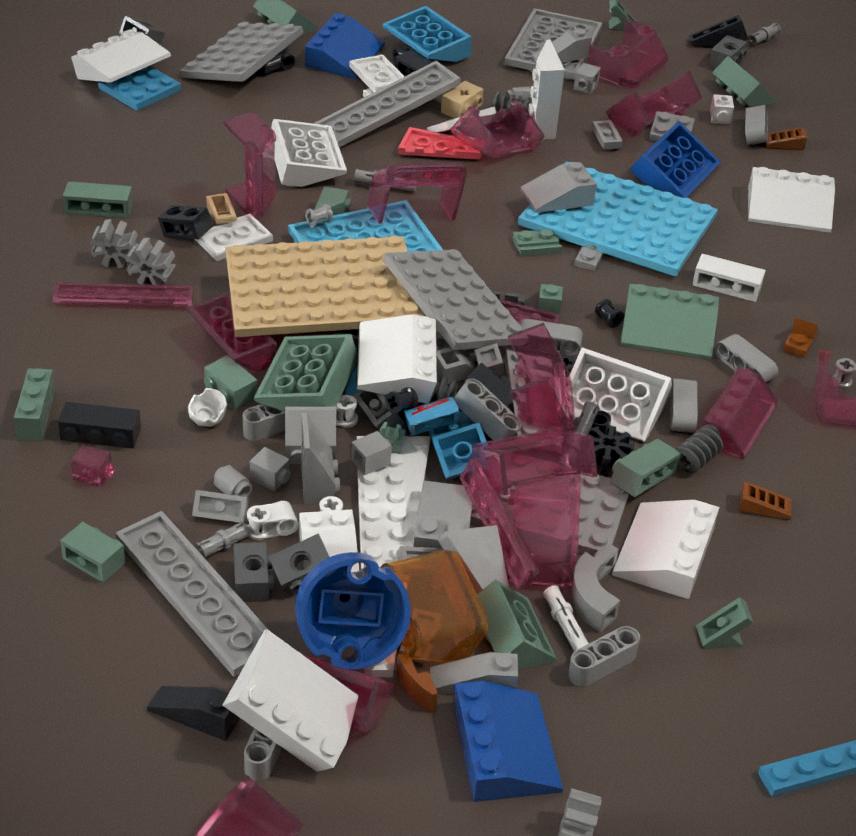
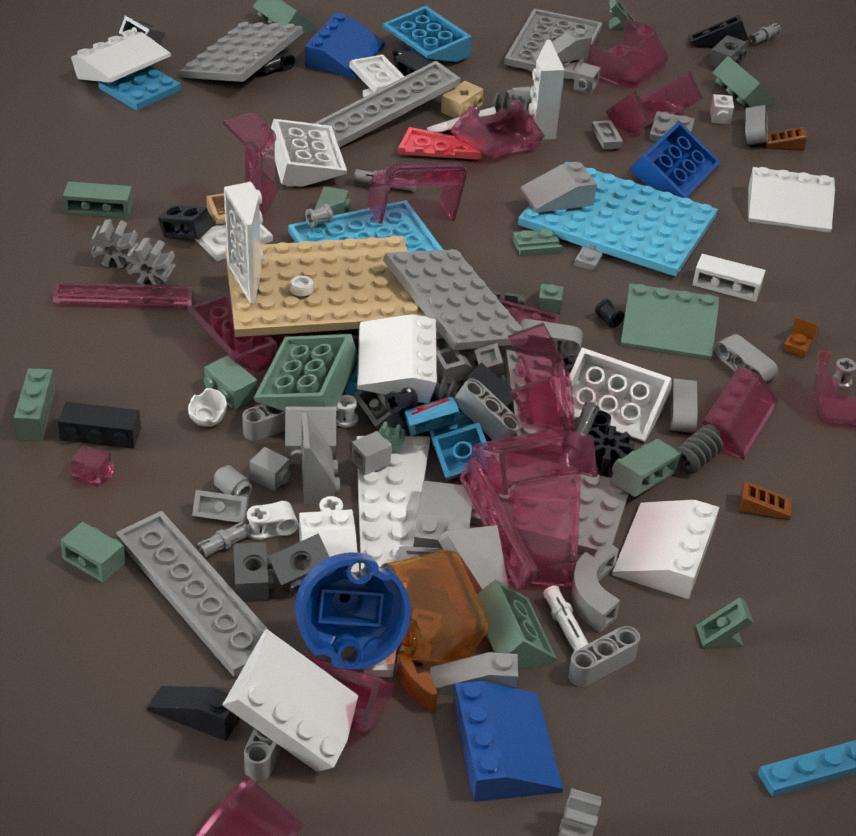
none -> white slope [224,182,264,304]
none -> white tile [290,276,313,296]

